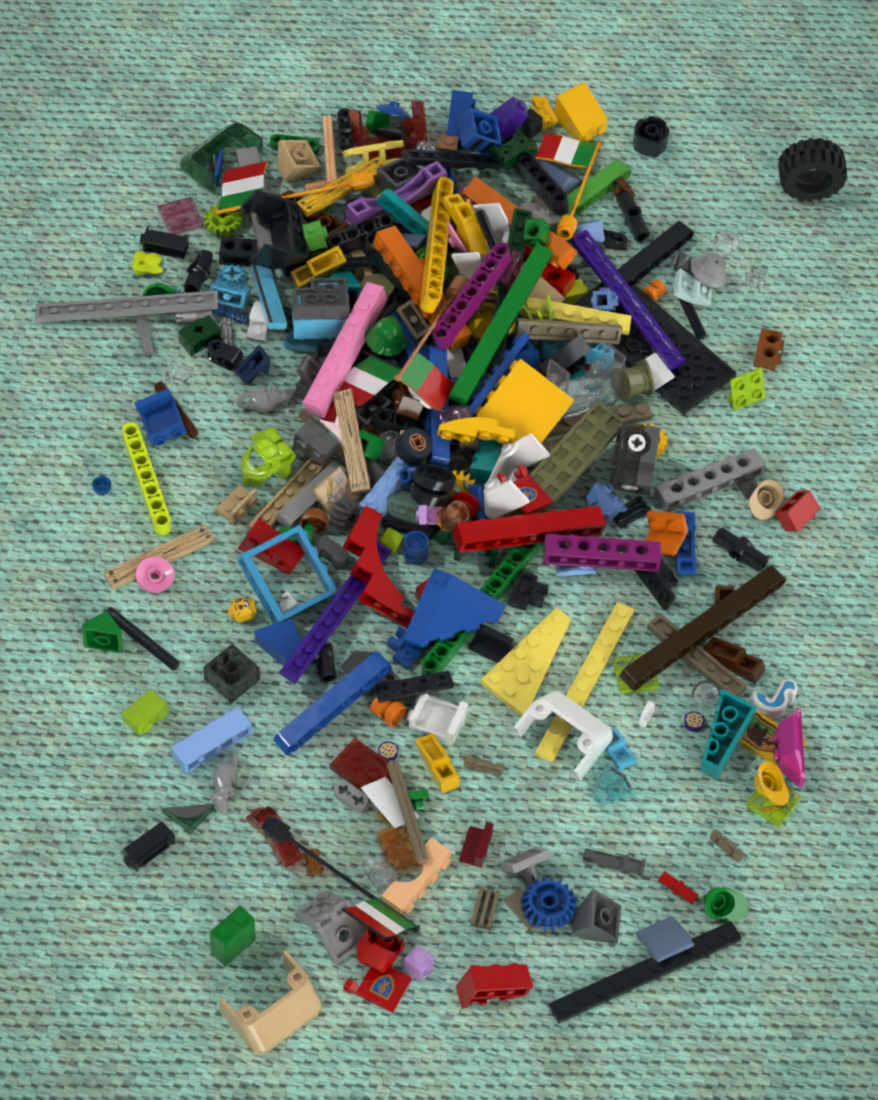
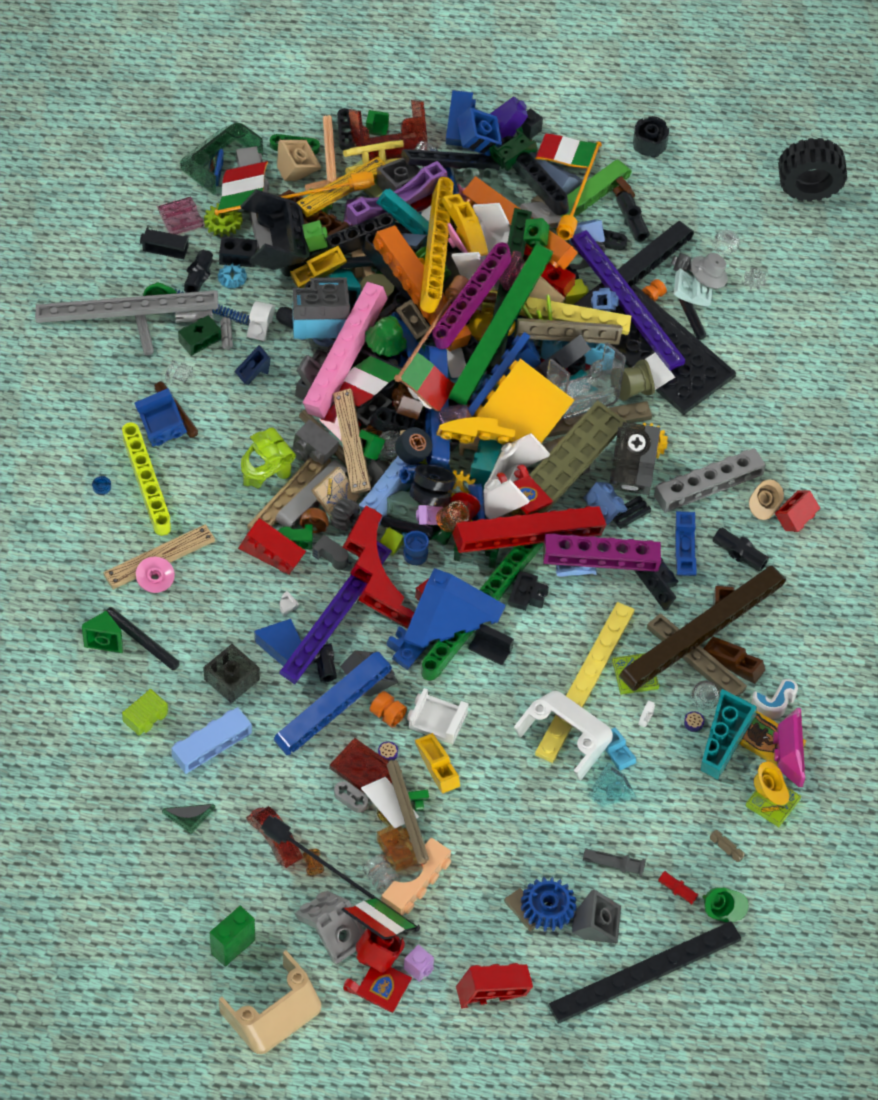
black window [123,821,176,872] -> none
neon yellow plate [132,251,164,276] -> none
black piece [208,339,244,371] -> none
medium azure brick [210,279,251,309] -> none
light grey animal [211,753,239,814] -> none
tan bracket [215,485,258,524] -> none
yellow head [228,596,258,623] -> none
light grey animal [237,385,296,413] -> none
dark azure window [237,525,338,624] -> none
medium azure tile [250,263,287,329] -> none
medium azure plate [283,331,324,353] -> none
black bracket [373,671,454,703] -> none
black tile [374,126,407,140] -> none
blue dish [376,101,410,118] -> none
medium nougat brick [436,135,459,153] -> none
dark grey hair [449,449,474,476] -> none
dark red panel [459,822,494,868] -> none
dark tan axle [464,756,503,776] -> none
dark tan tile [470,887,500,930] -> none
black axle [475,210,503,255] -> none
light yellow wing [480,607,571,717] -> none
light grey tile [499,847,551,885] -> none
yellow hinge [531,95,559,131] -> none
yellow slope [555,81,608,142] -> none
sand blue slope [636,916,694,962] -> none
orange bracket [644,511,688,556] -> none
lime hinge [727,367,765,411] -> none
dark grey slope [737,477,758,499] -> none
dark orange brick [753,328,785,371] -> none

